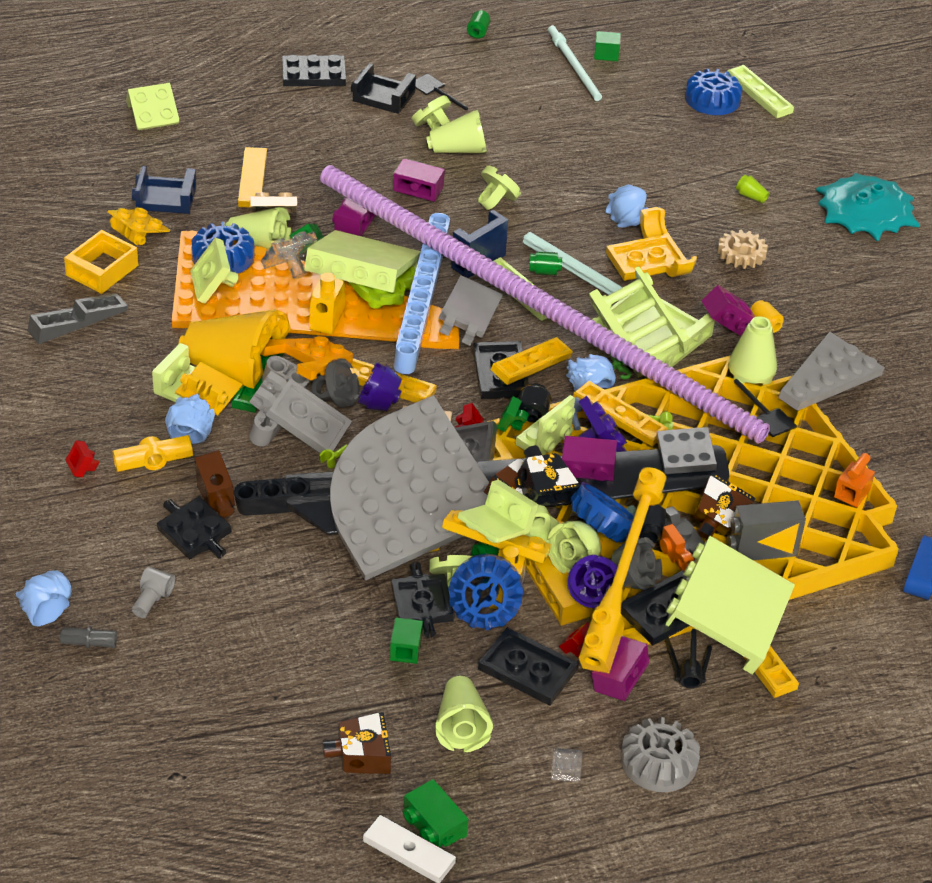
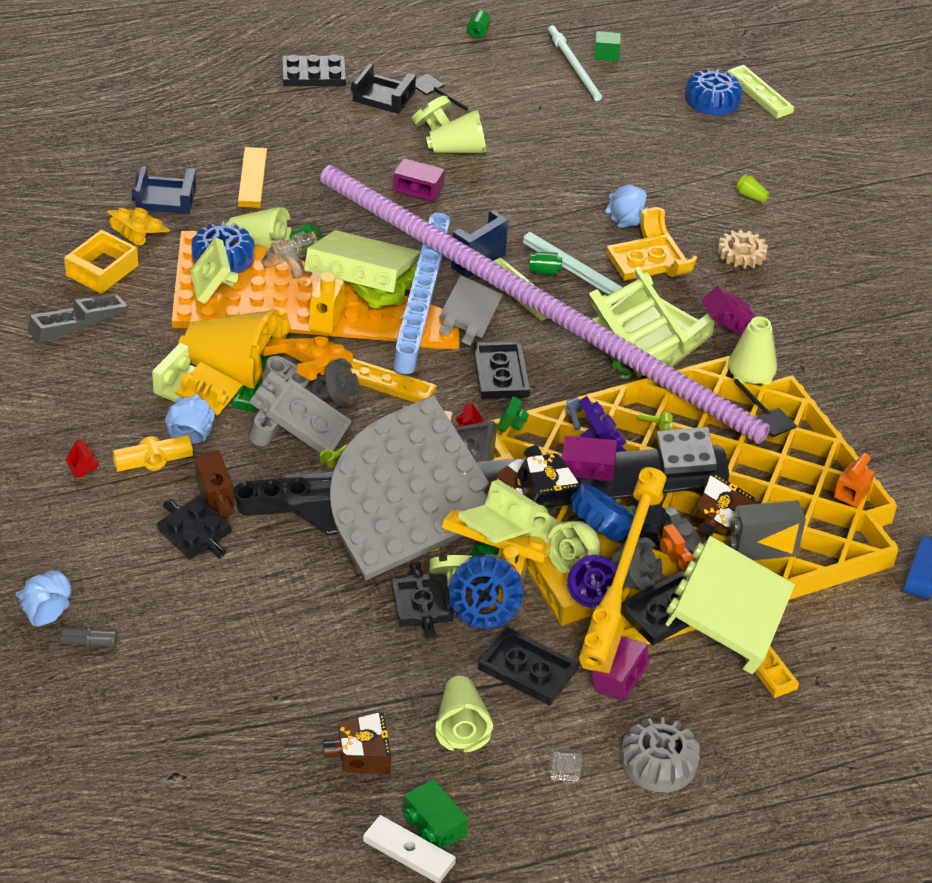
yellowish green bracket [126,83,179,130] -> none
light grey pin [132,566,175,618] -> none
plate [250,192,297,213] -> none
magenta brick [332,197,376,236] -> none
dark purple cone [358,362,402,411] -> none
green brick [390,618,423,664] -> none
yellowish green tile [478,166,521,210] -> none
yellow plate [490,337,573,385] -> none
yellowish green bracket [516,395,575,455] -> none
black head [518,383,552,422] -> none
red tile [558,622,590,659] -> none
light blue hair [566,354,616,391] -> none
yellow plate [573,381,668,447] -> none
black plant [664,629,712,689] -> none
yellow brick [750,300,784,333] -> none
light grey wing [779,332,885,411] -> none
teal piece [816,173,920,241] -> none

